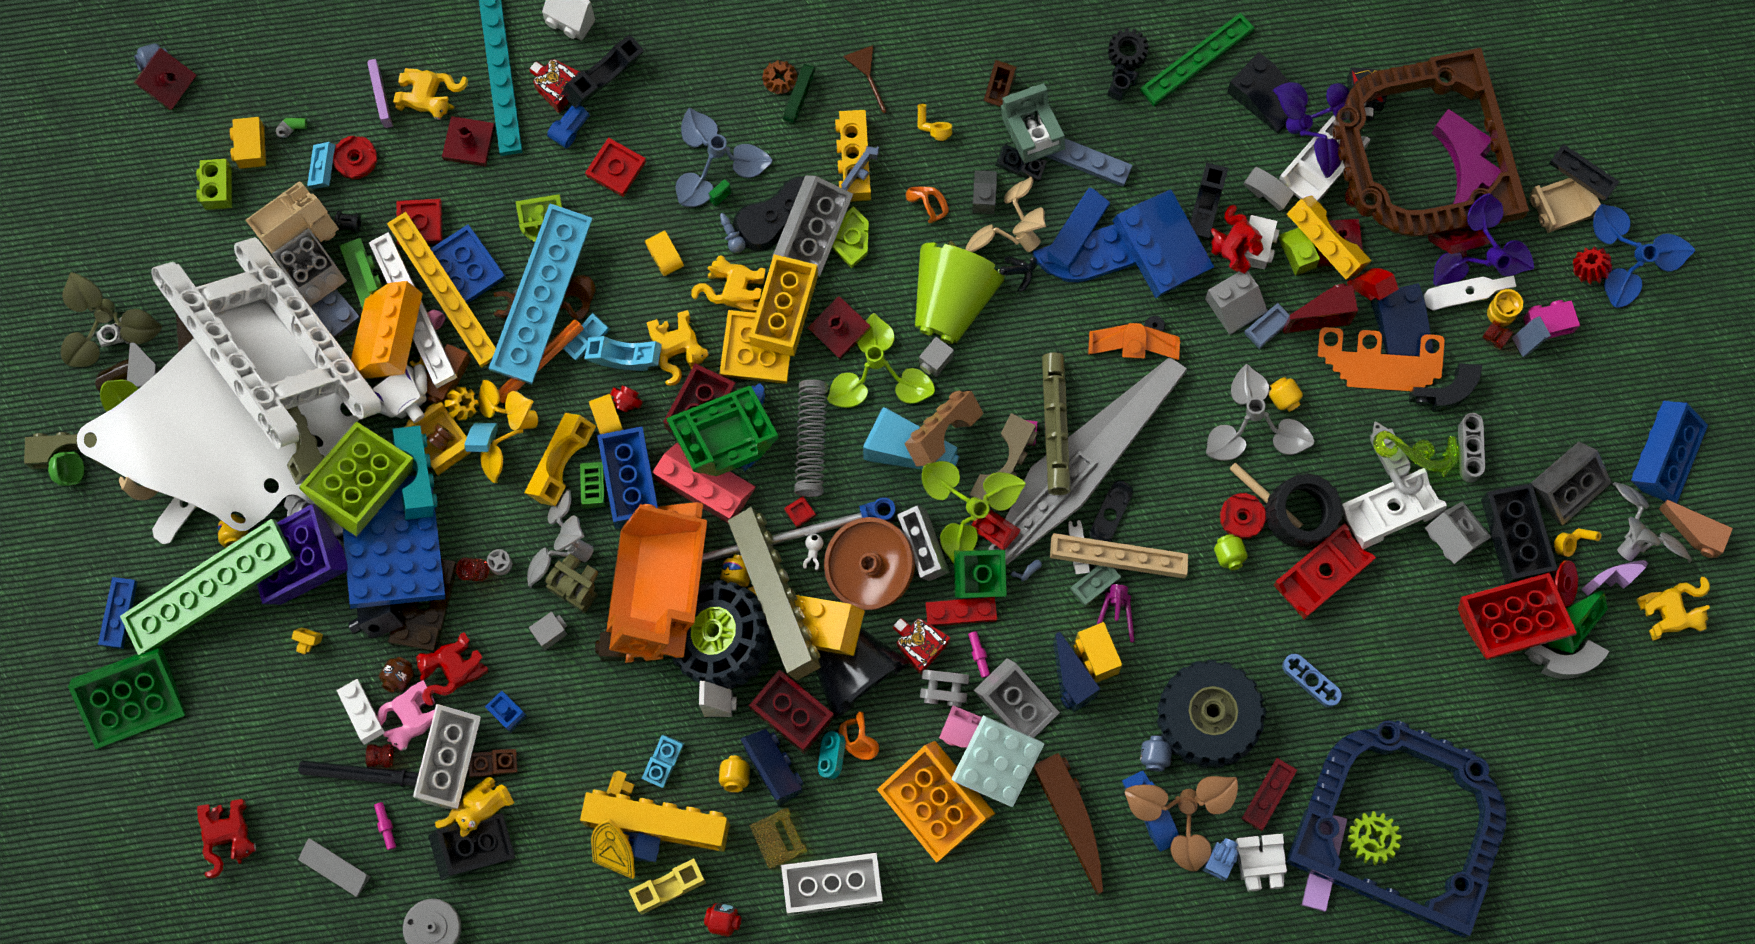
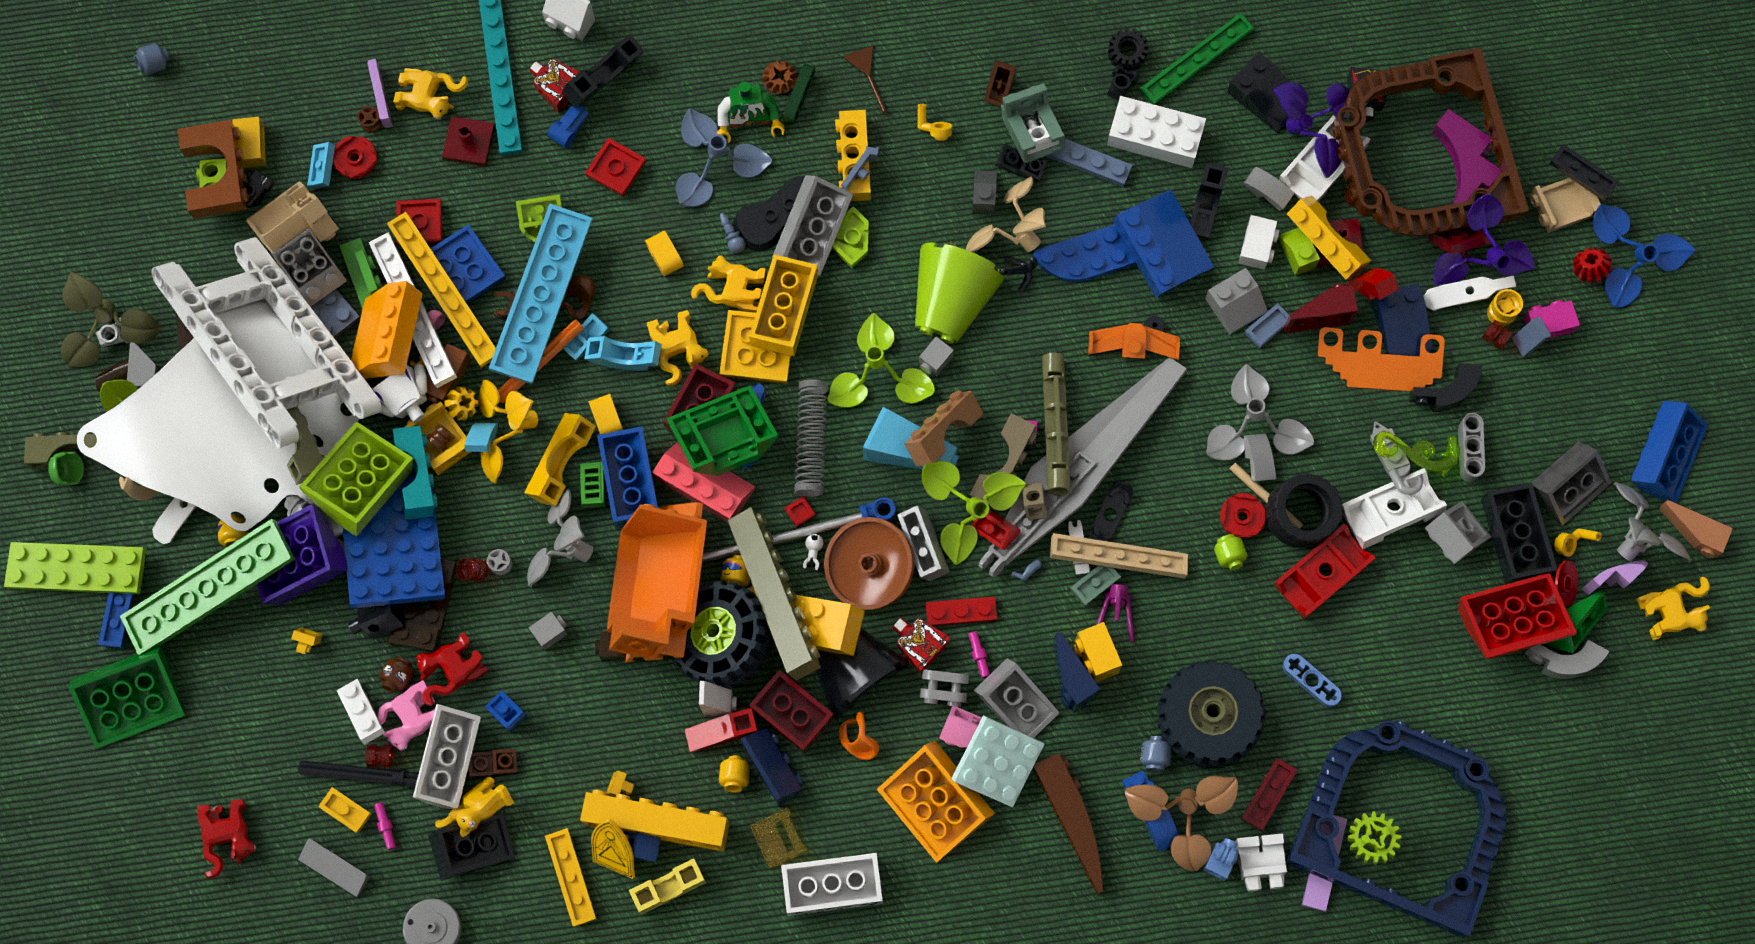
dark red tile [134,48,196,110] -> none
arm [276,118,307,138] -> none
black bush [334,211,362,233] -> none
olive hips [545,554,599,614] -> none
red plate [610,385,643,412] -> none
medium azure slope [641,734,684,788] -> none
red head [704,903,741,937] -> none
green tile [708,179,731,206] -> none
dark red tile [808,296,872,360] -> none
teal plate [818,731,846,779] -> none
orange piece [906,187,949,223] -> none
green slope [954,550,1006,598] -> none
blue slope [1047,187,1110,268] -> none
red animal [1211,205,1264,274] -> none
yellow head [1269,377,1303,412] -> none
none -> lime plate [4,542,146,594]
none -> dark orange arch [178,119,249,219]
none -> black plate [244,169,275,208]
none -> yellow plate [318,787,372,834]
none -> reddish brown wheel [357,106,382,133]
none -> yellow plate [545,828,597,927]
none -> slope [685,708,758,753]
none -> torso [717,82,784,143]
none -> dark tan leg [1023,482,1048,520]
none -> white brick [1107,96,1206,168]
none -> light grey slope [1244,434,1276,481]

